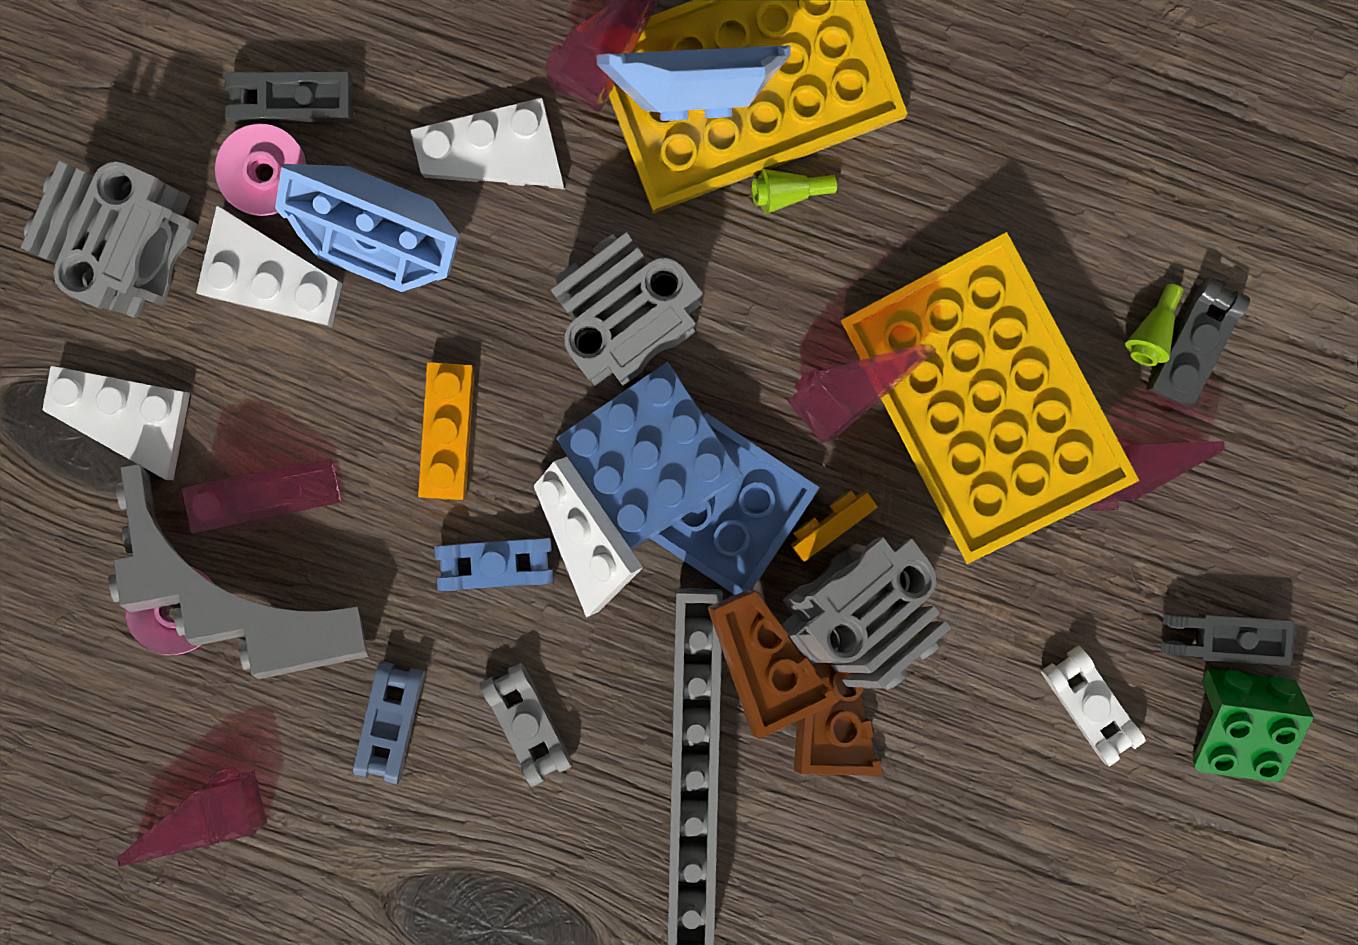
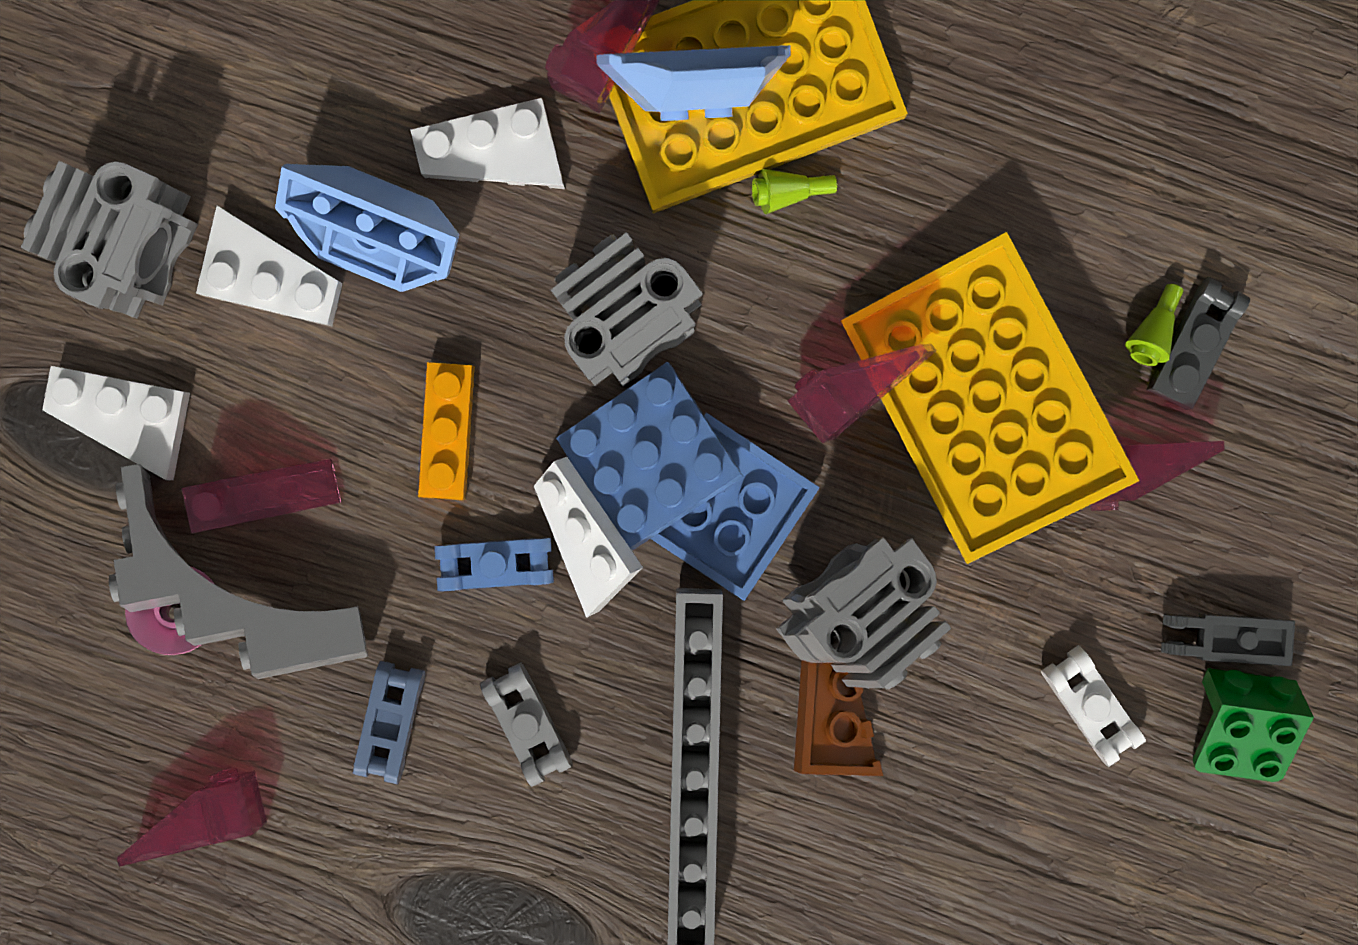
bright pink dish [215,124,307,216] -> none
dark grey plate [225,72,353,125] -> none
dark orange wing [707,589,839,739] -> none
light orange plate [790,490,878,562] -> none

